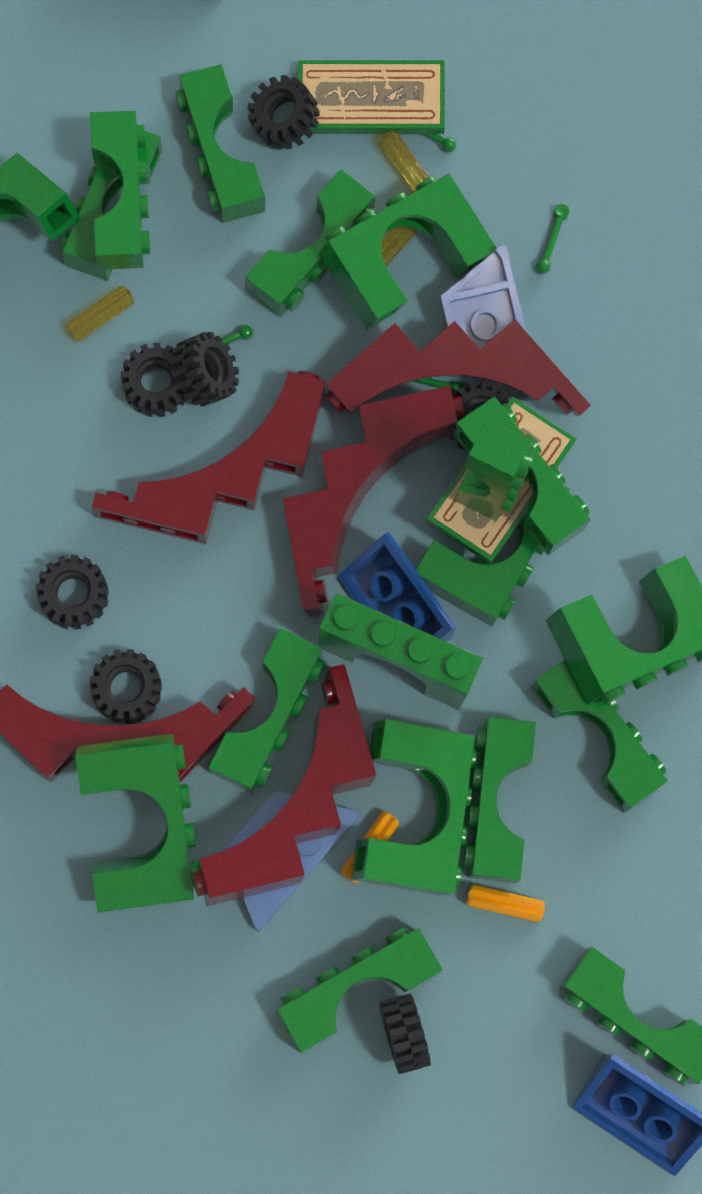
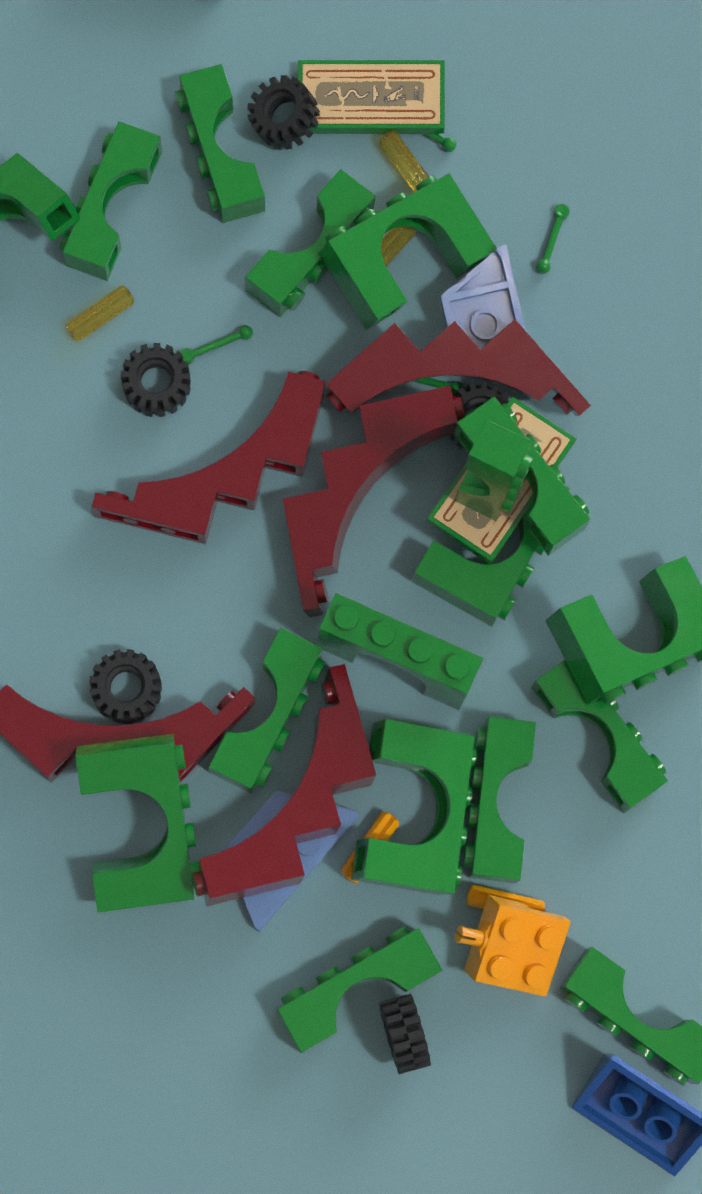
black tyre [36,555,109,630] -> none
green arch [90,111,150,270] -> none
black tyre [171,332,239,407] -> none
blue slope [337,532,456,670] -> none
none -> light orange plate [455,895,571,997]

